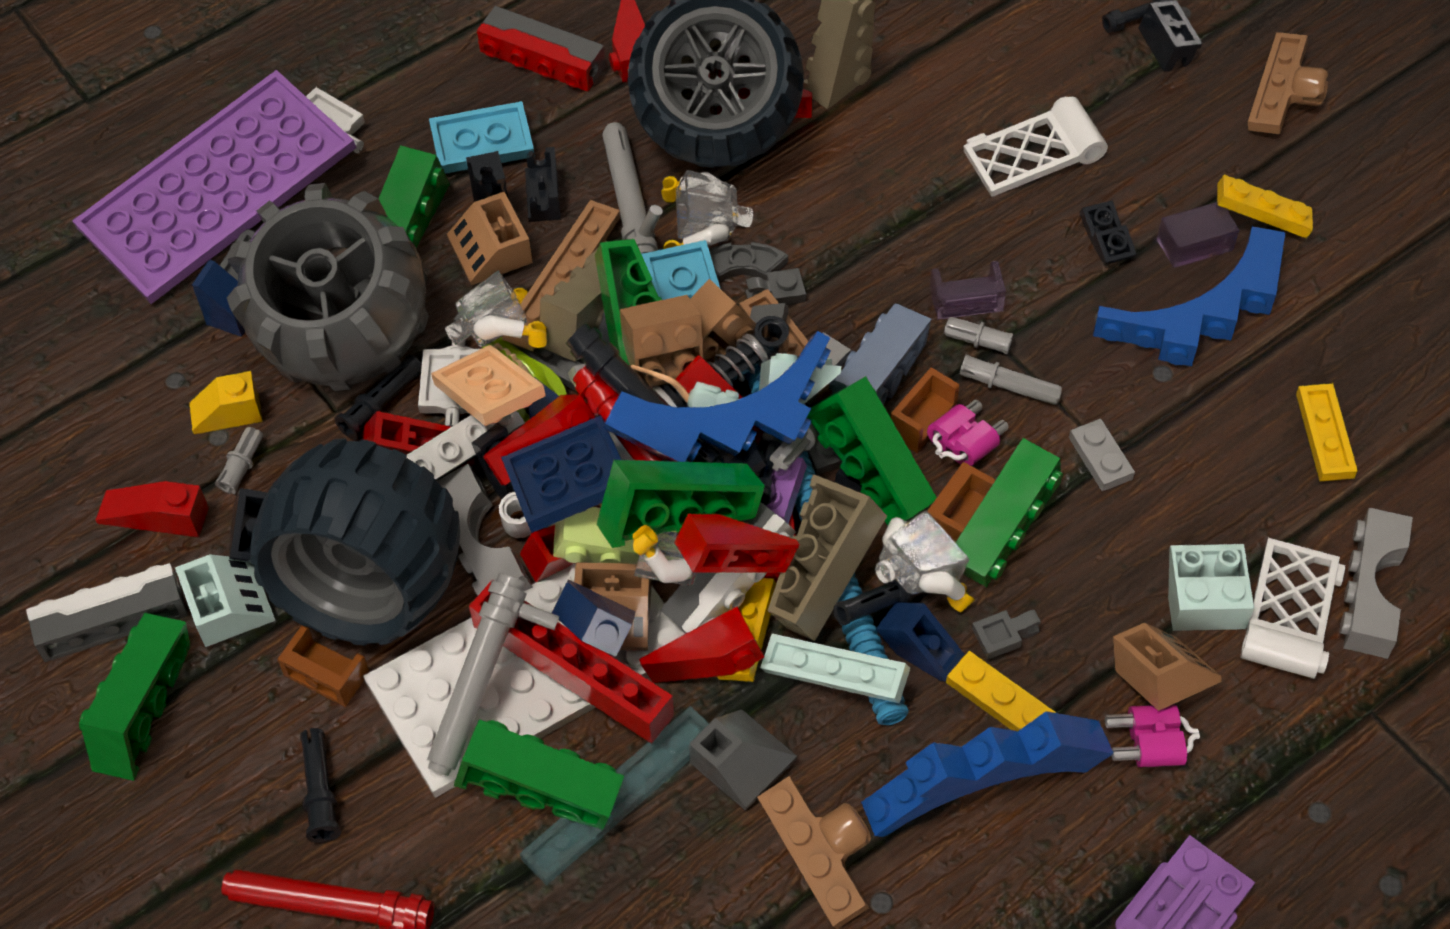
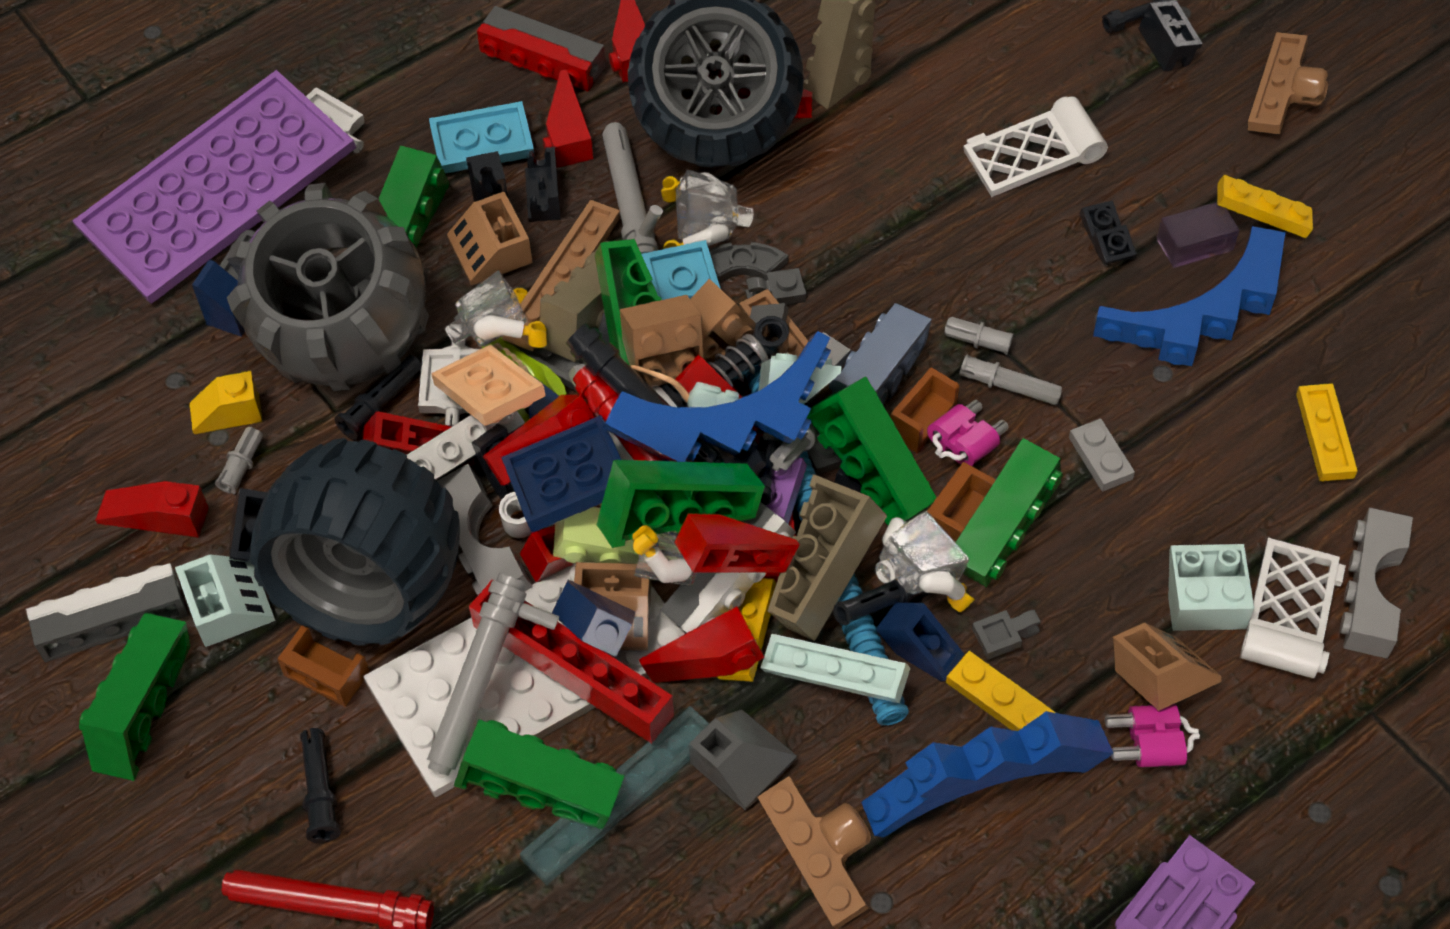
panel [930,261,1006,320] -> none
none -> red slope [543,69,593,168]

